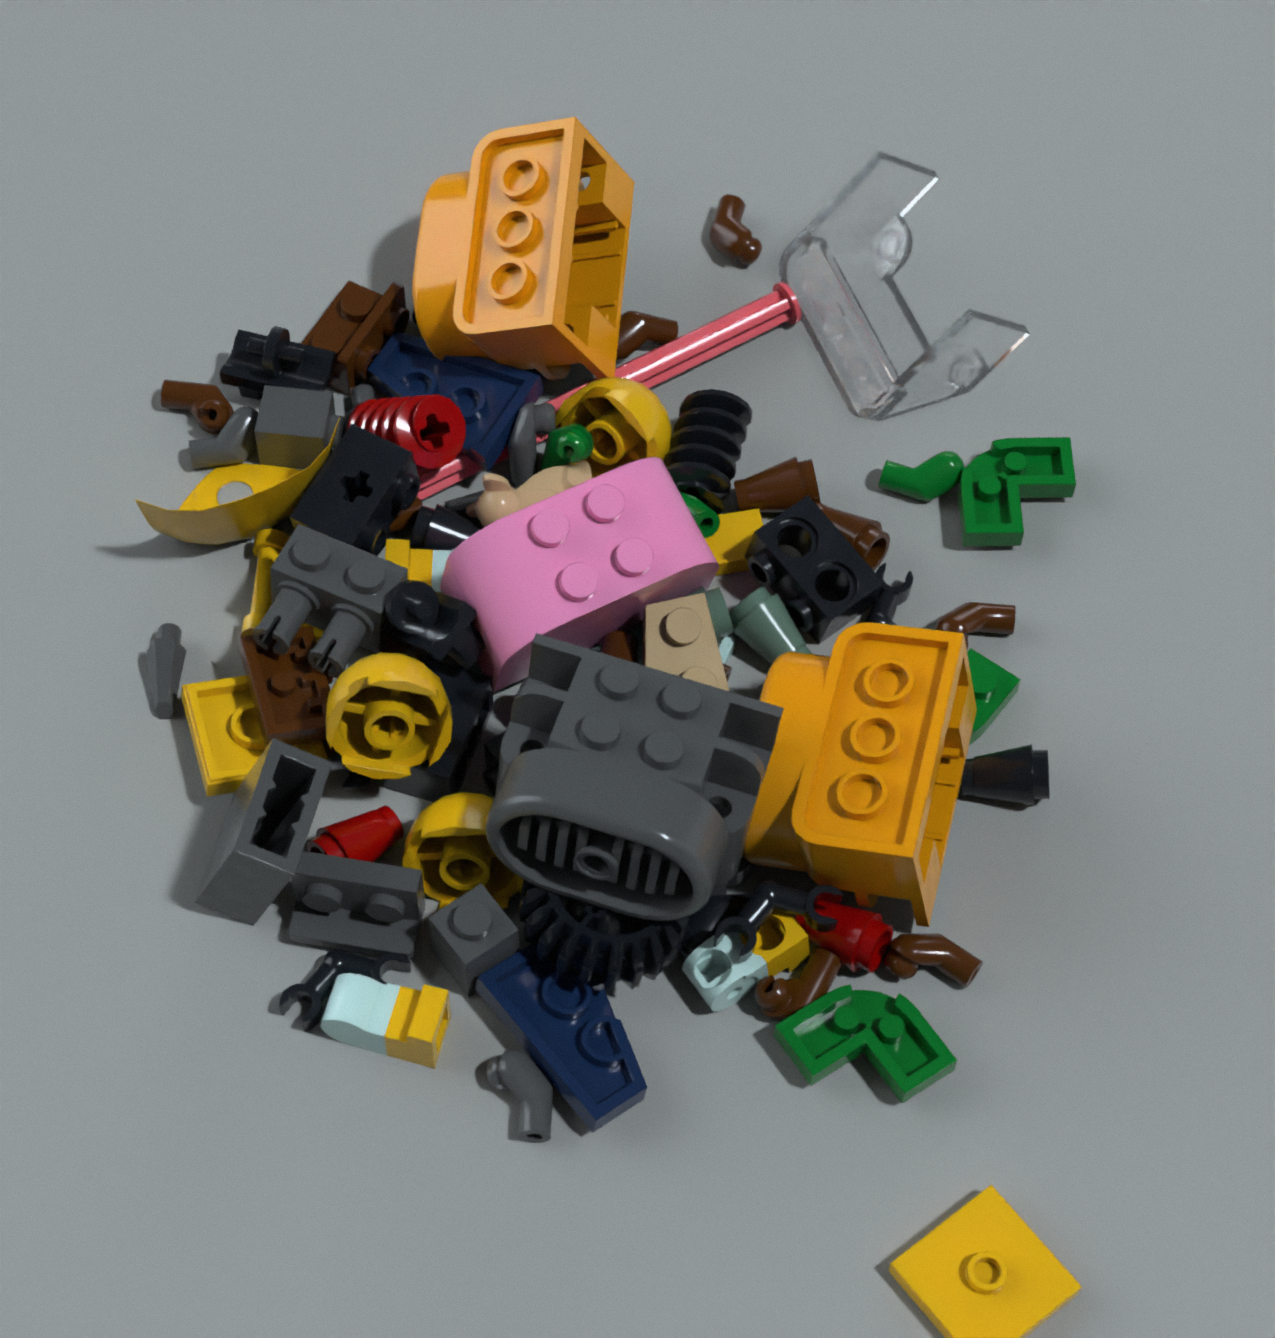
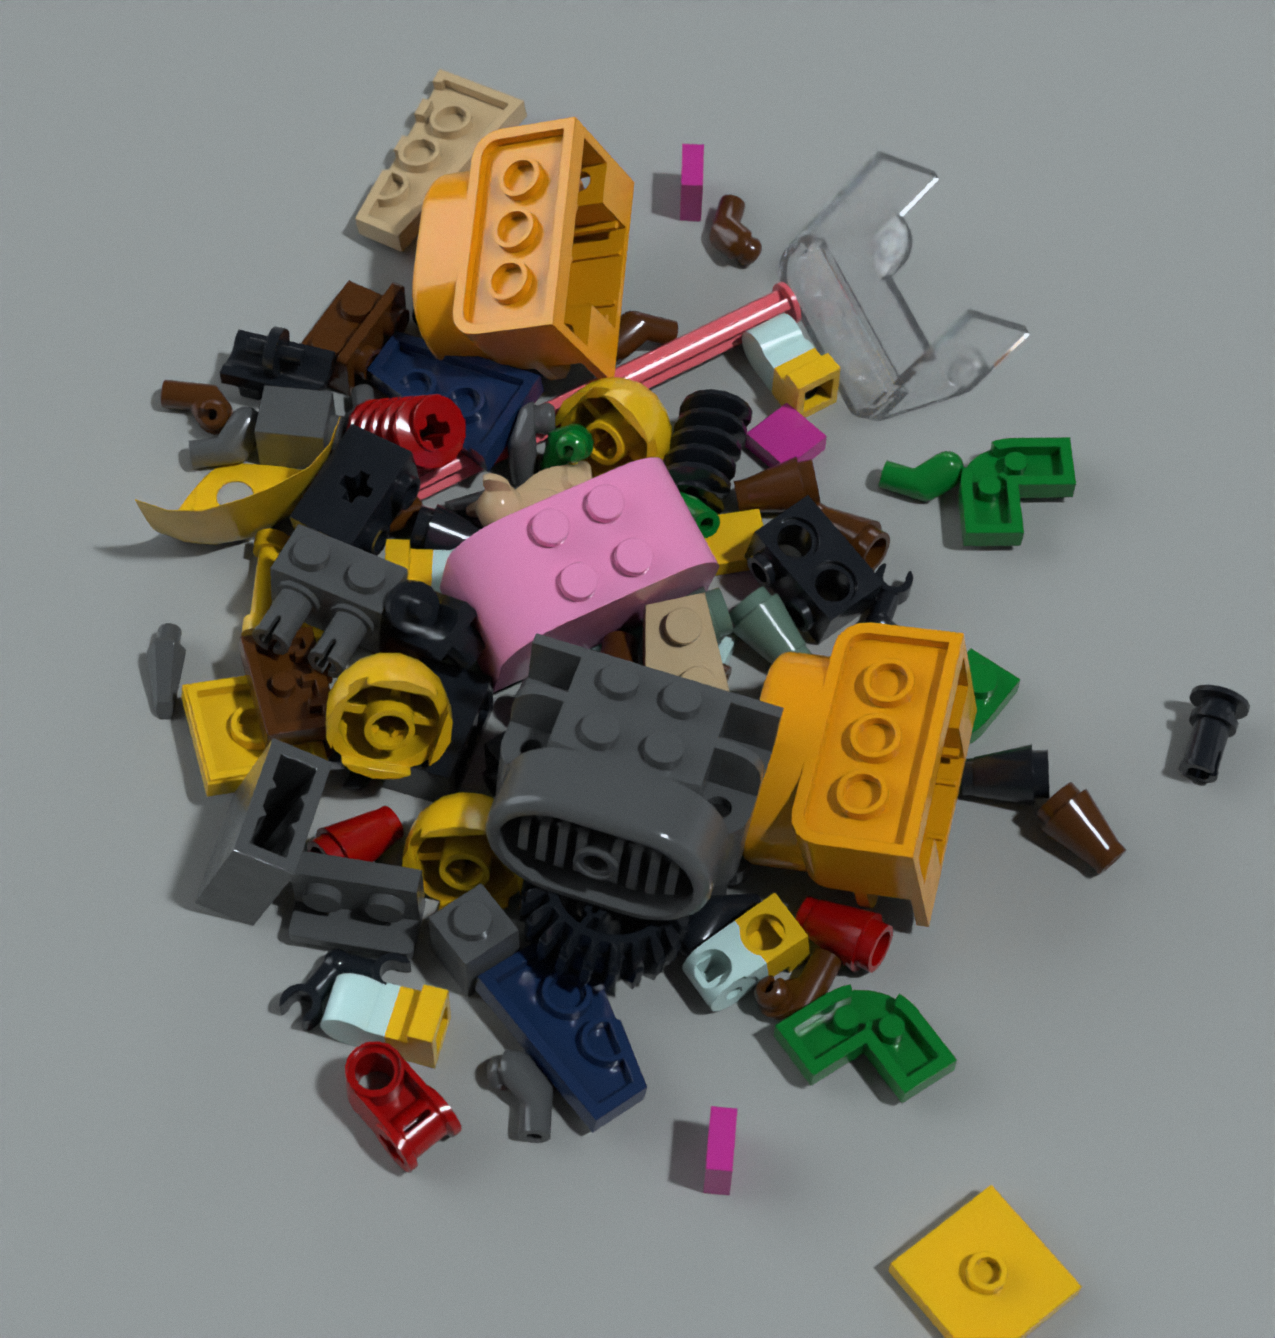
black arm [714,880,844,964] -> none
reddish brown arm [884,933,983,988] -> none
reddish brown arm [935,602,1016,649] -> none
none -> red piece [345,1041,462,1173]
none -> tan wing [355,69,527,252]
none -> dark pink tile [680,144,704,221]
none -> dark pink tile [703,1106,738,1196]
none -> leg [742,313,841,418]
none -> dark pink tile [745,402,827,467]
none -> reddish brown cone [1035,782,1127,875]
none -> black pin [1178,684,1250,783]

